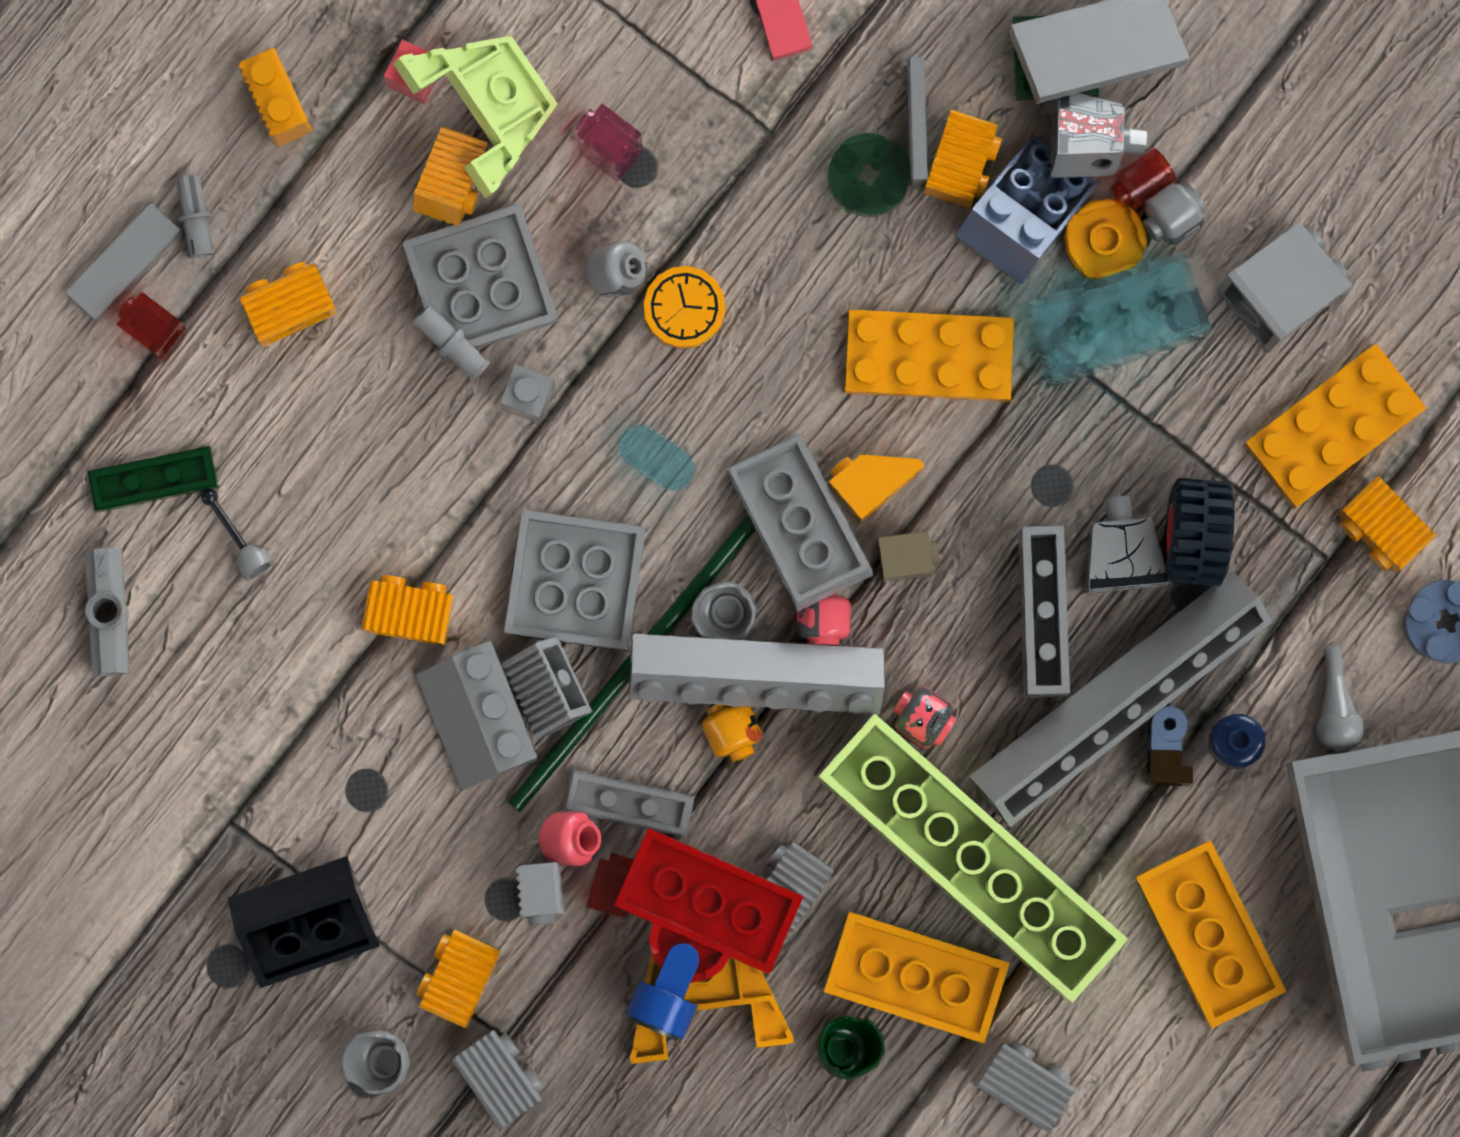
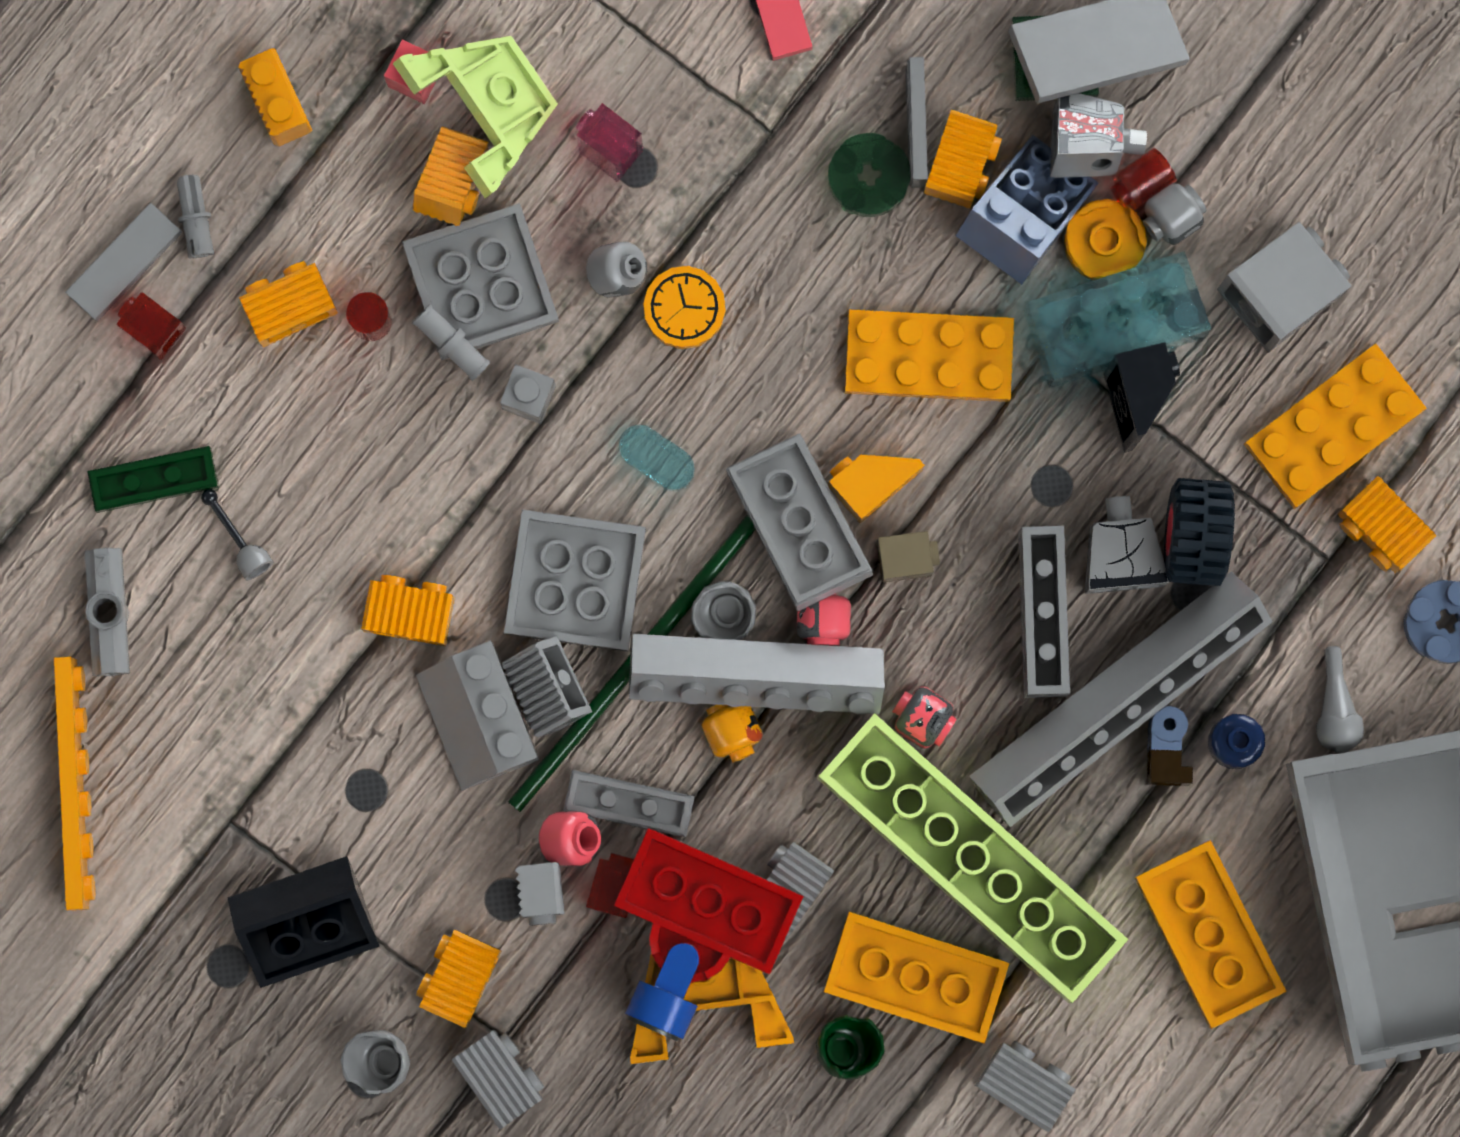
none -> light orange plate [54,656,96,911]
none -> clear red brick [346,292,392,341]
none -> black slope [1103,342,1180,453]

